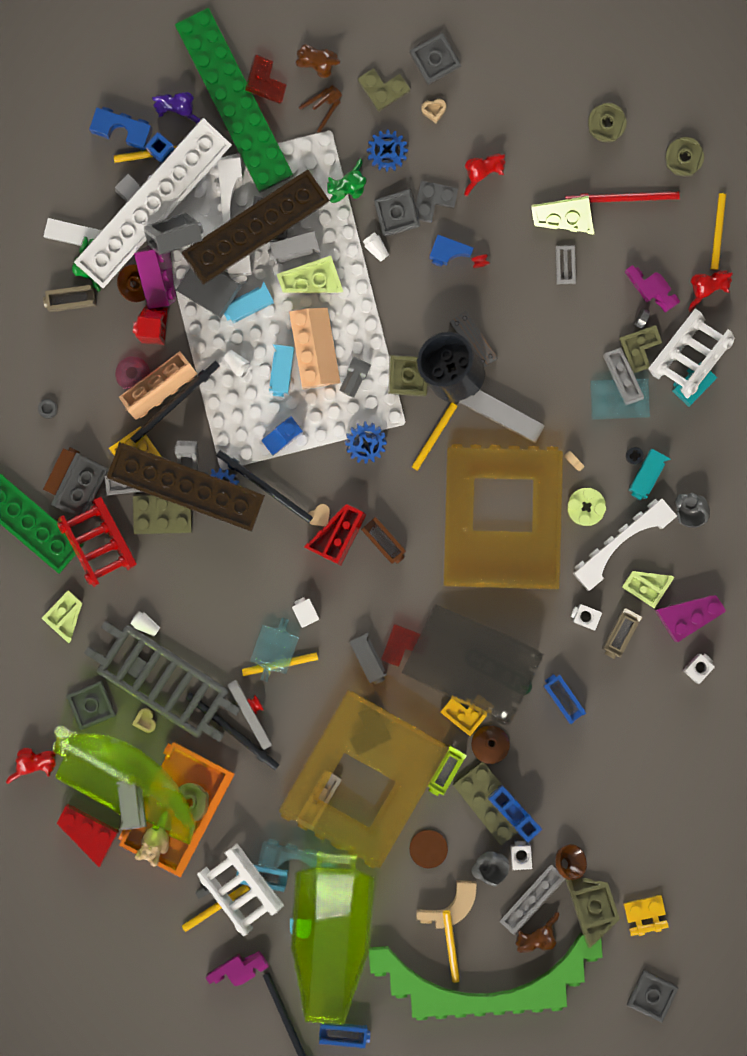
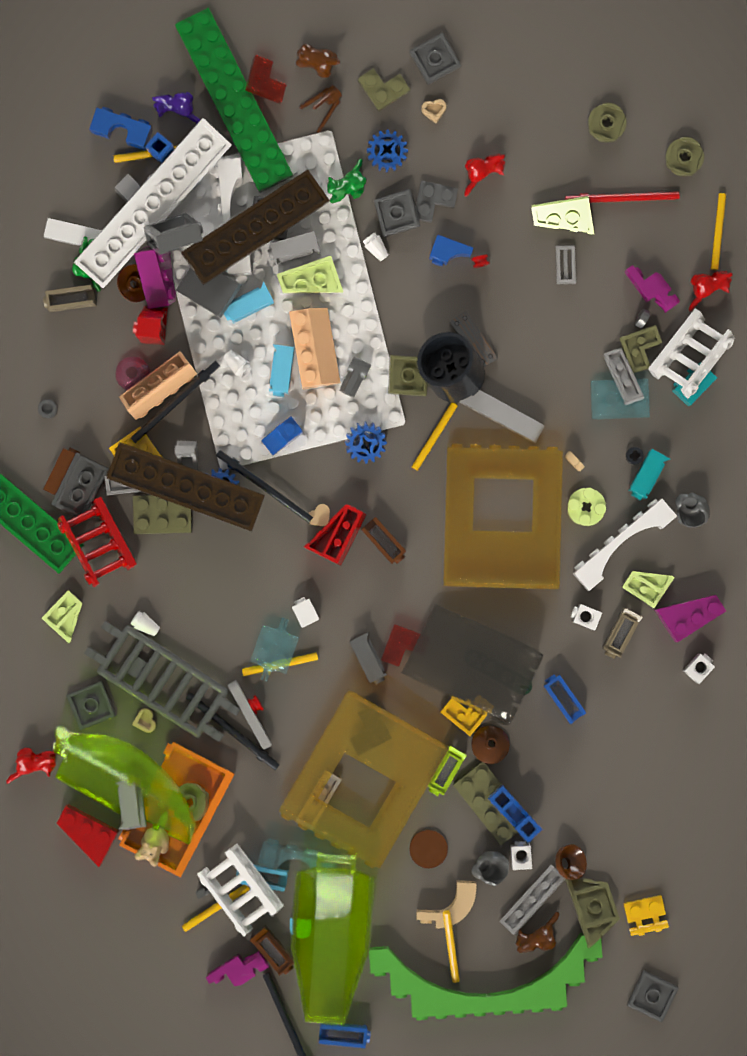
none -> reddish brown window [250,925,295,976]

